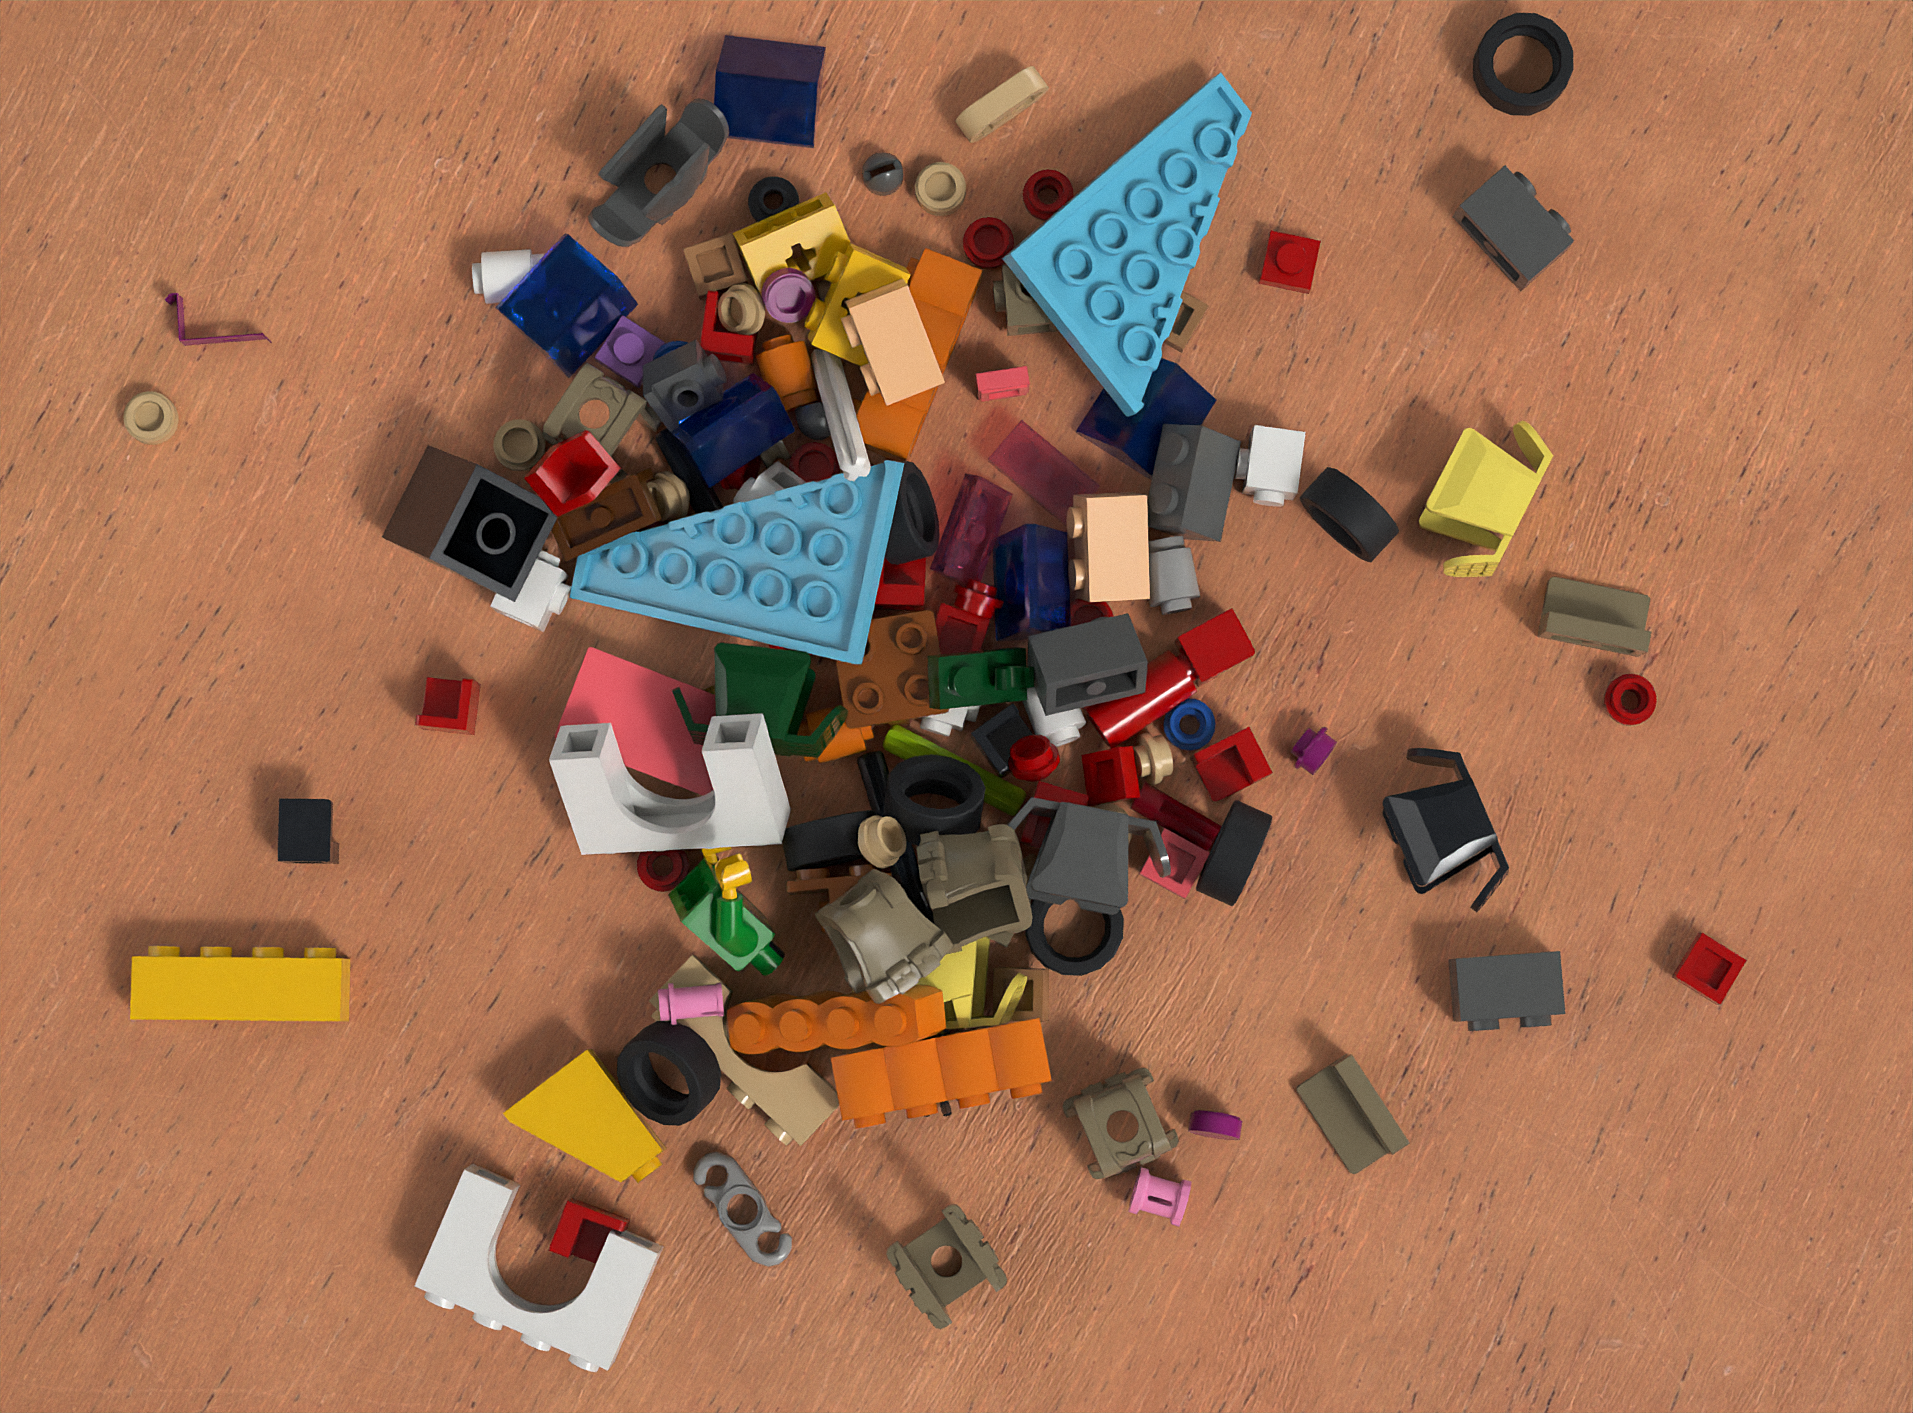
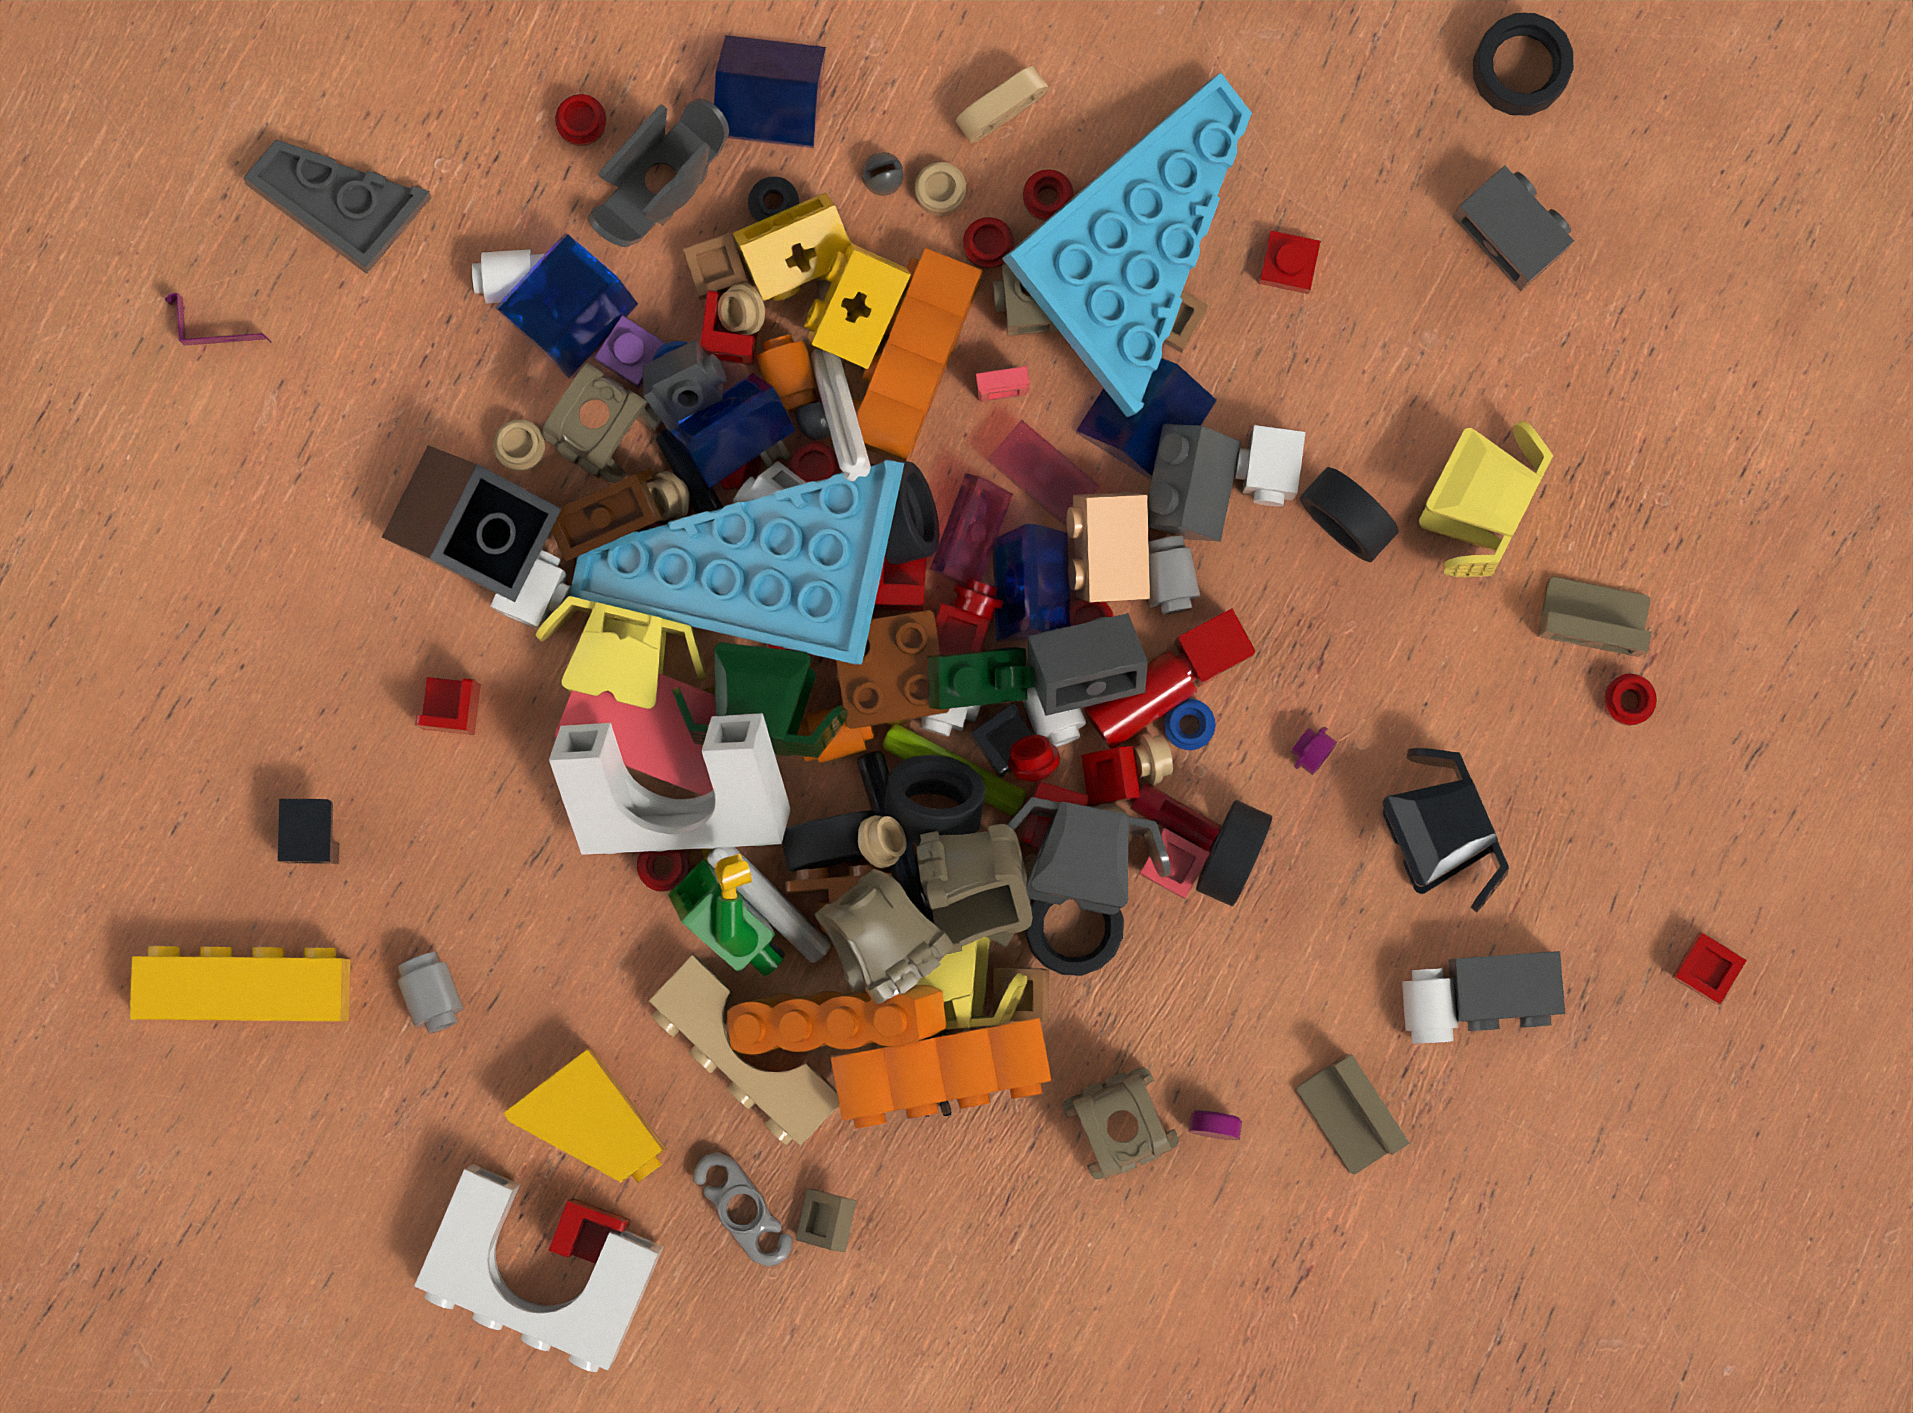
tan tile [123,391,179,445] -> none
red panel [524,430,621,517] -> none
black tyre [617,1021,721,1126] -> none
bright pink pin [658,983,724,1025] -> none
magenta tile [762,268,816,323] -> none
light nougat brick [841,279,945,406] -> none
dark tan piece [886,1204,1007,1329] -> none
bright pink bush [1128,1167,1191,1226] -> none
red panel [1190,727,1273,802] -> none
none -> dark grey wing [244,140,431,274]
none -> light grey brick [397,952,464,1034]
none -> light yellow piece [535,596,707,709]
none -> red plate [555,94,607,146]
none -> white axle [707,847,831,963]
none -> dark tan plate [796,1189,857,1252]
none -> white brick [1402,968,1458,1044]

